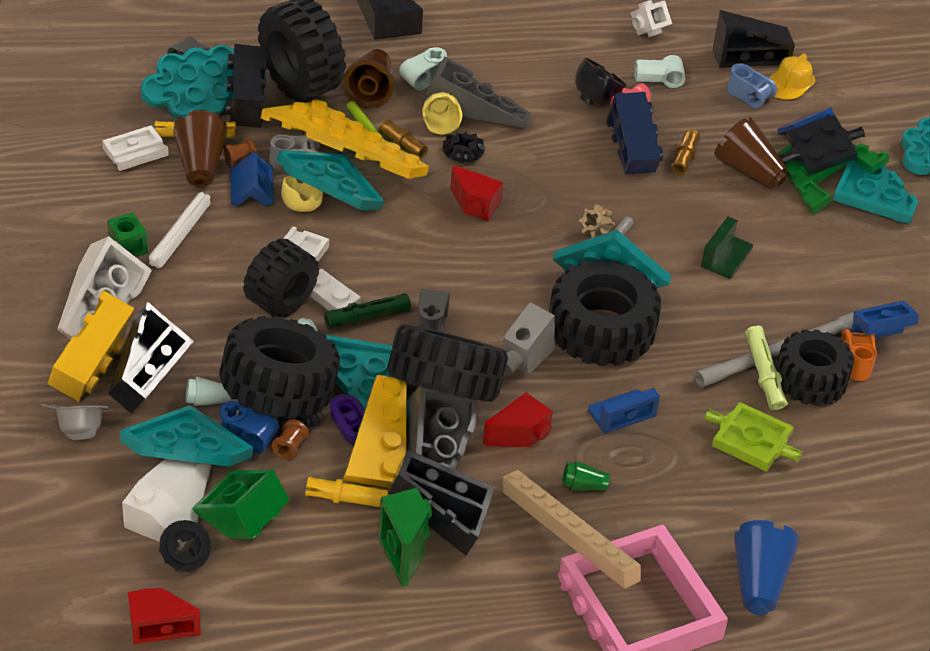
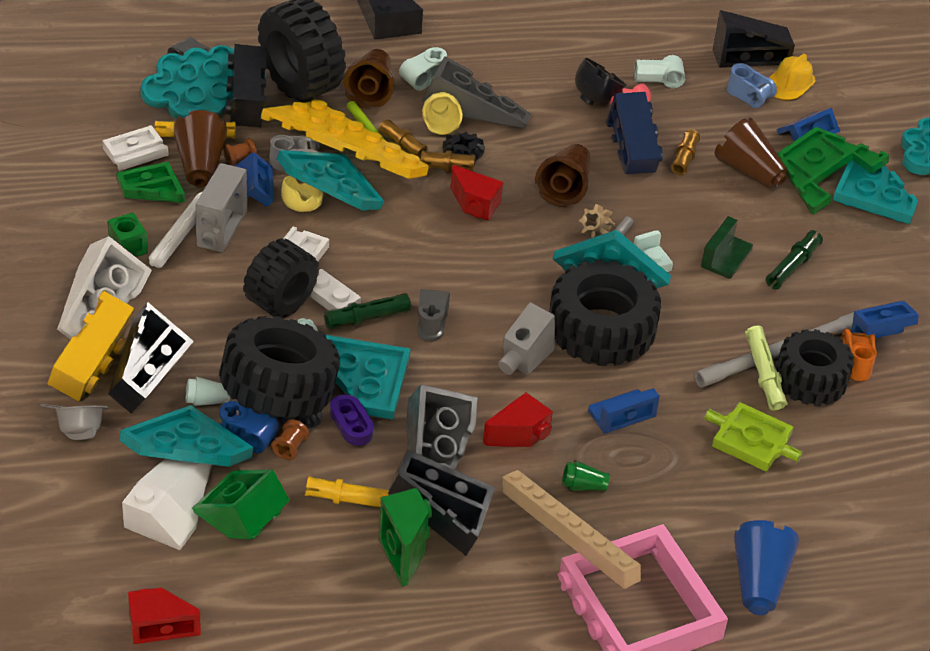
black gear [159,520,211,572] -> none
yellow wing [343,375,406,488] -> none
black tyre [387,324,508,402] -> none
white brick [630,0,672,37] -> none
black plate [778,115,865,176] -> none
none -> green wing [116,161,185,203]
none -> light grey window [195,163,247,253]
none -> pearl gold pin [420,150,476,172]
none -> reddish brown cone [535,144,590,207]
none -> light aqua bracket [634,230,673,272]
none -> dark green pin [765,230,823,290]

